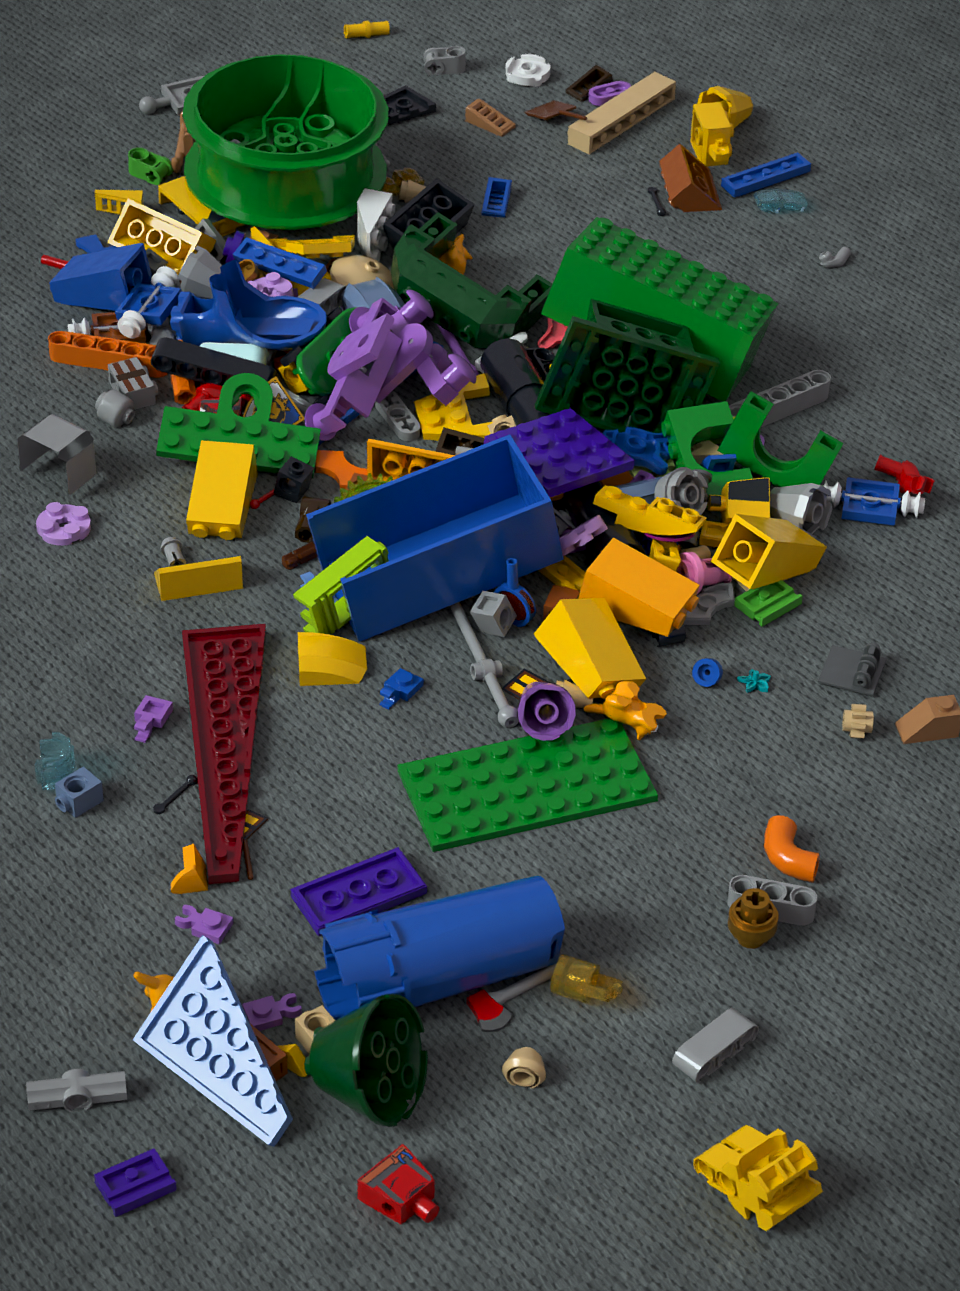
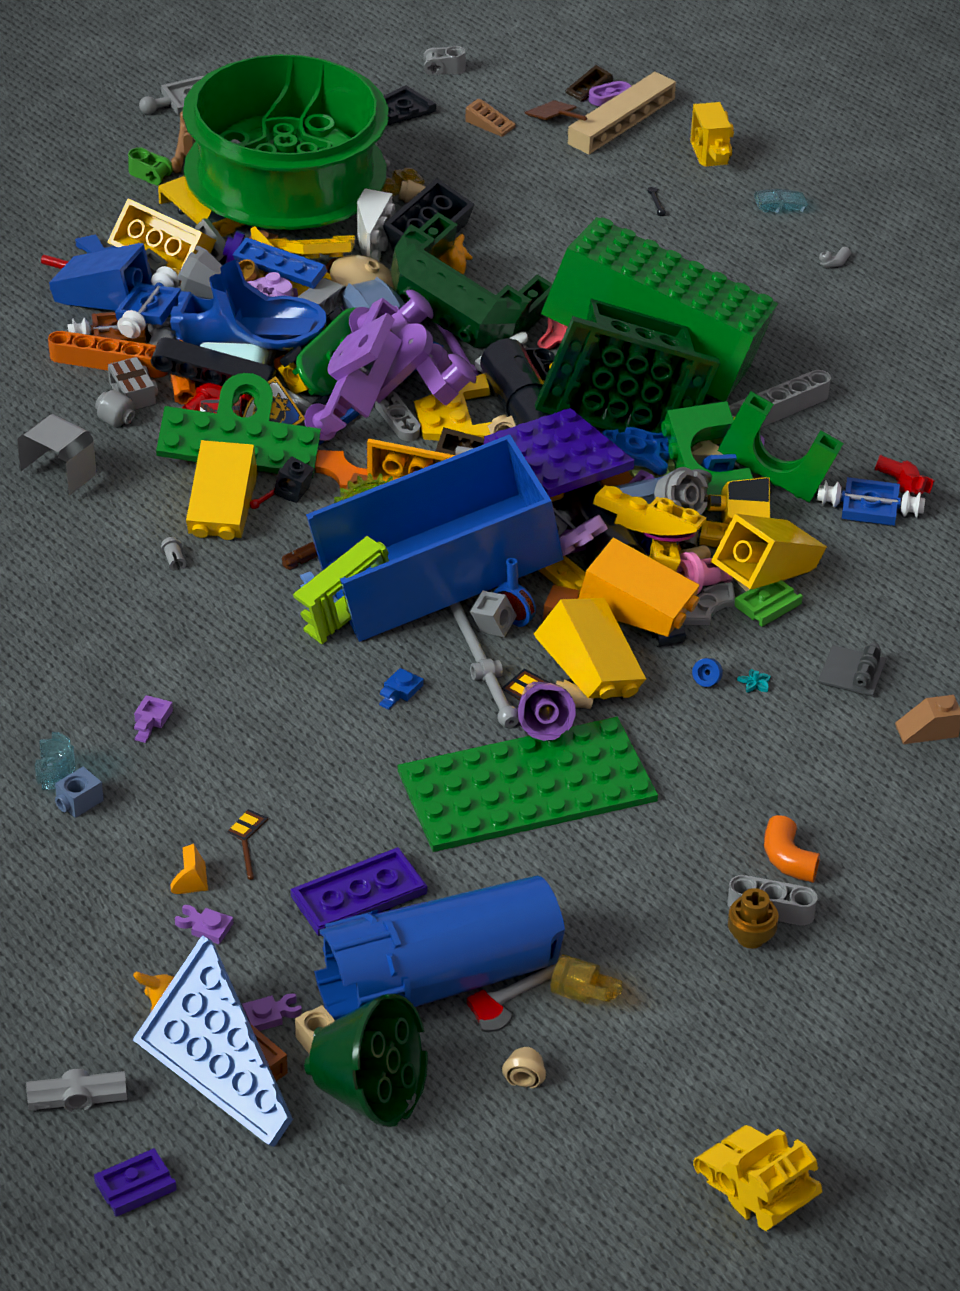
lavender plate [36,502,91,546] -> none
yellow slope [95,190,144,214] -> none
black hinge [153,775,198,814] -> none
yellow slope [154,556,243,601] -> none
dark red wing [182,623,266,884] -> none
yellow tile [278,1044,307,1077] -> none
dark brown piece [295,496,331,543] -> none
yellow slope [297,632,367,686] -> none
yellow pin [344,21,390,39] -> none
red torso [357,1144,440,1225] -> none
blue slope [481,177,512,218] -> none
white plate [506,54,550,87] -> none
light orange animal [584,681,667,740] -> none
dark orange slope [659,144,722,212] -> none
light grey beam [672,1008,759,1083] -> none
yellow cone [697,86,753,128] -> none
blue plate [721,153,811,198] -> none
light grey cone [770,483,832,538] -> none
tan gear [842,704,874,739] -> none

